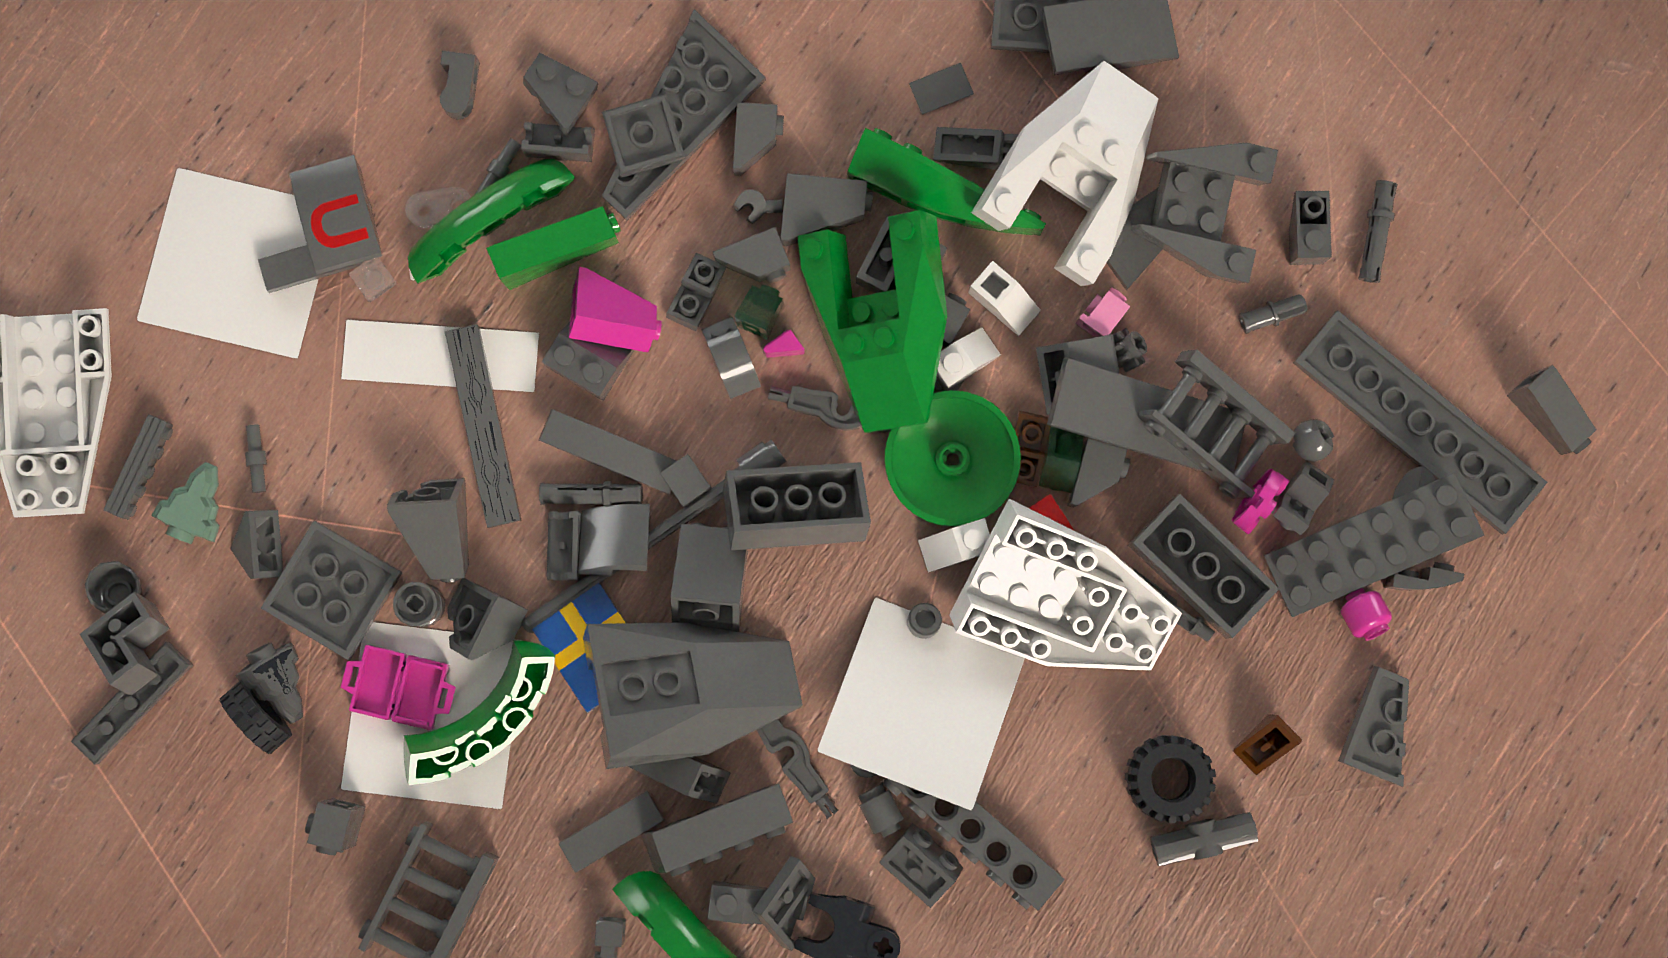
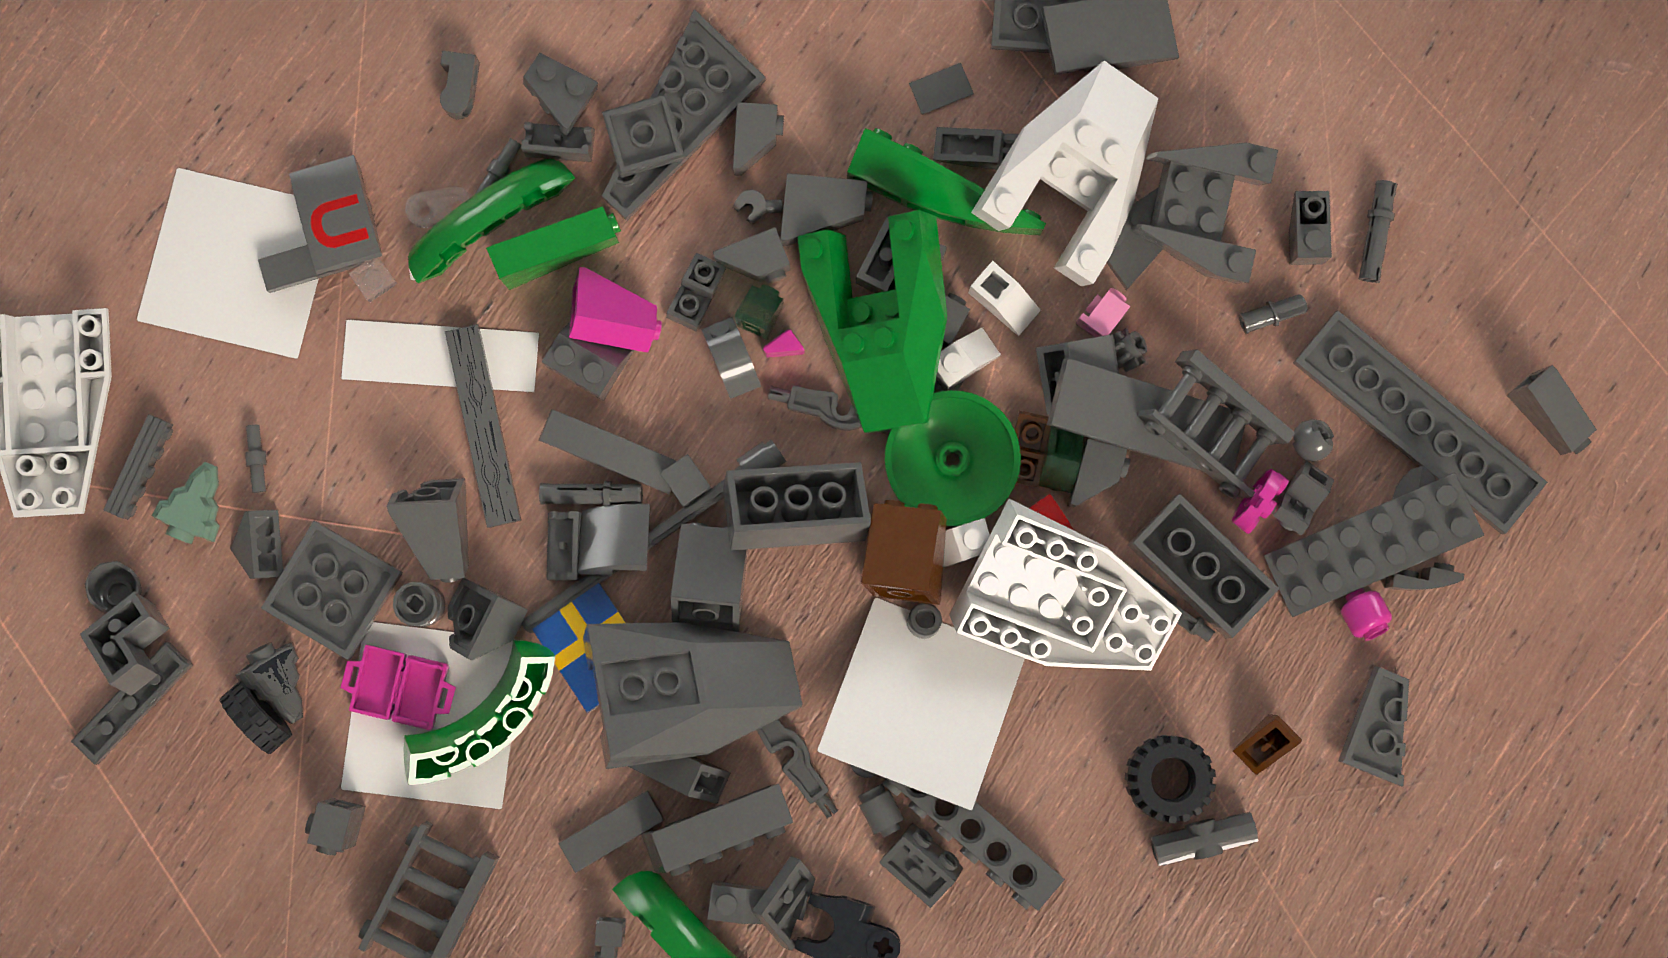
none -> reddish brown slope [861,500,947,605]

